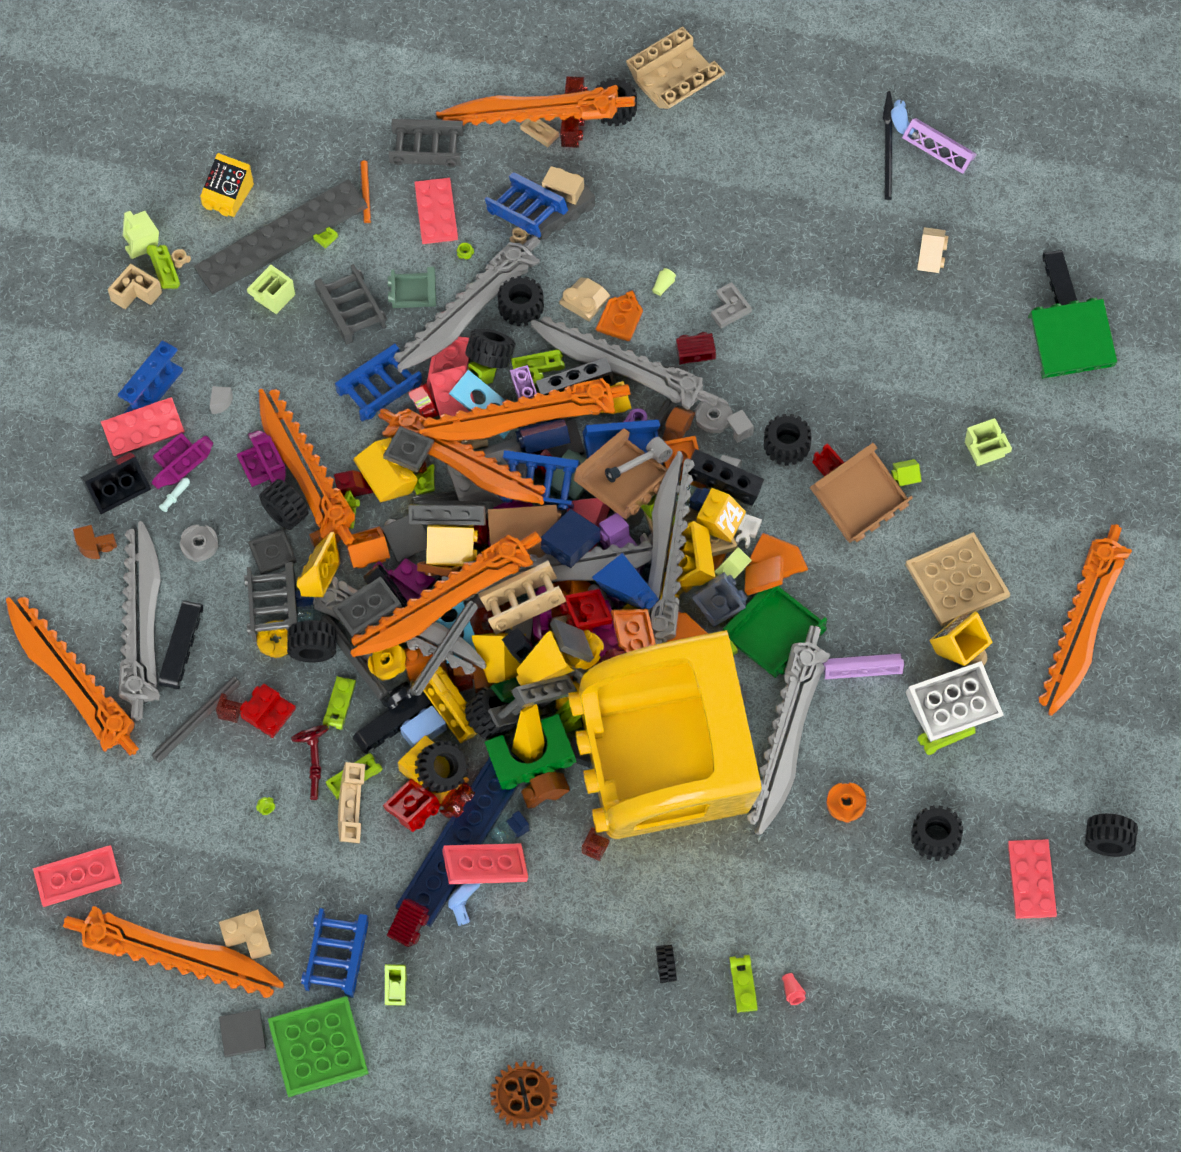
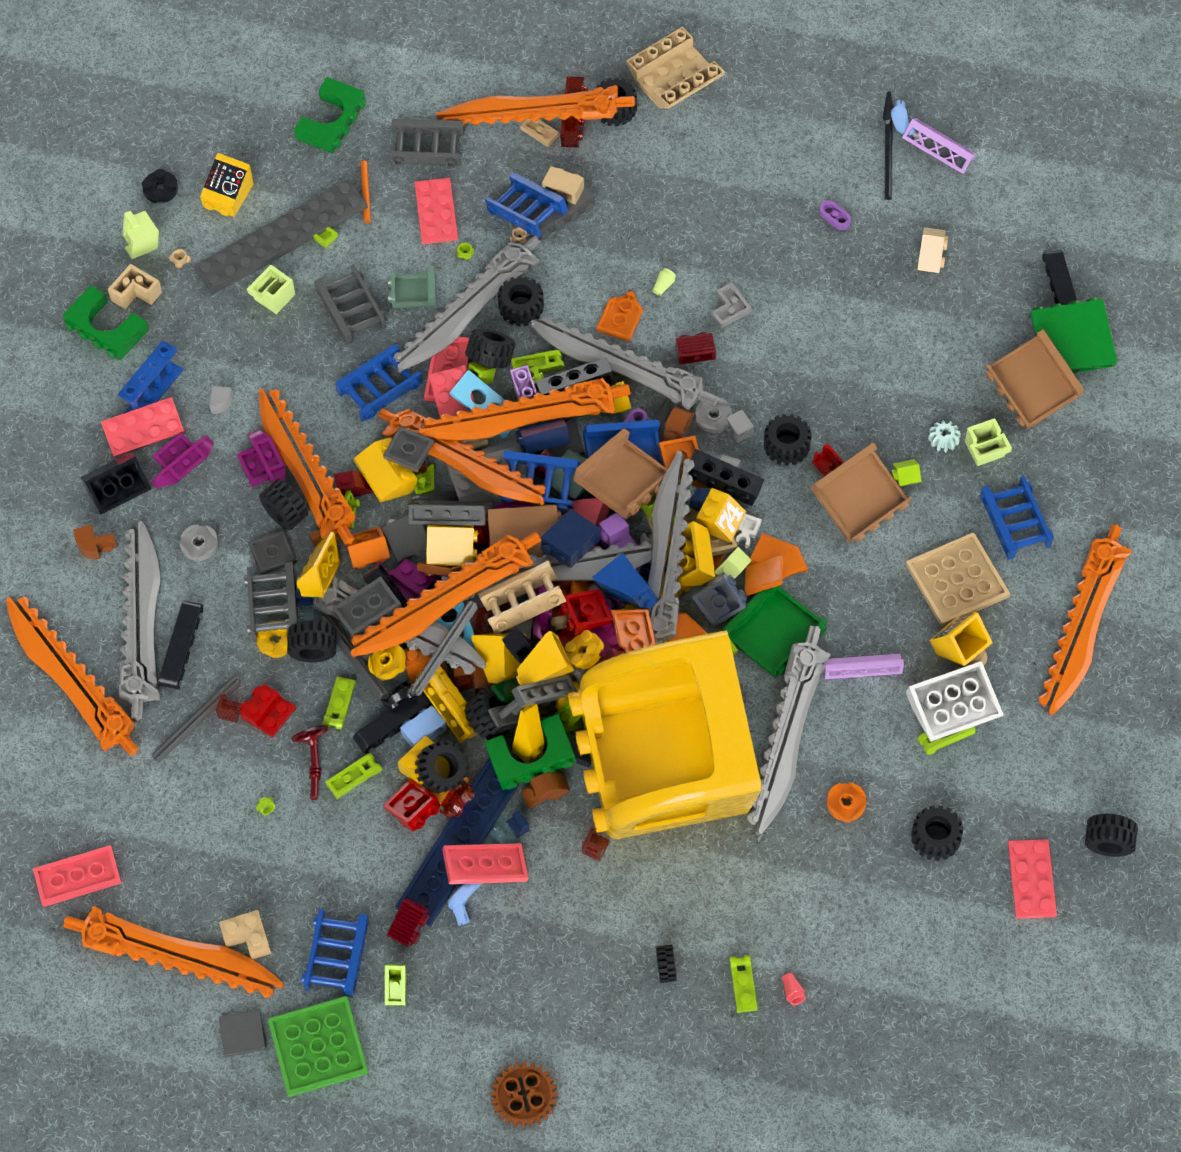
lime plate [147,245,181,289] -> none
light aqua piece [159,477,190,512] -> none
tan slope [338,762,365,844] -> none
red leg [408,383,439,418] -> none
dark grey tile [550,619,594,662] -> none
tan slope [559,278,610,322] -> none
light grey piece [605,437,673,483] -> none
none -> green arch [62,285,149,361]
none -> black plate [142,169,178,203]
none -> green arch [294,77,366,153]
none -> medium lavender plate [819,201,851,230]
none -> light aqua gear [928,420,961,453]
none -> blue fence [980,476,1054,560]
none -> medium nougat panel [985,330,1085,430]

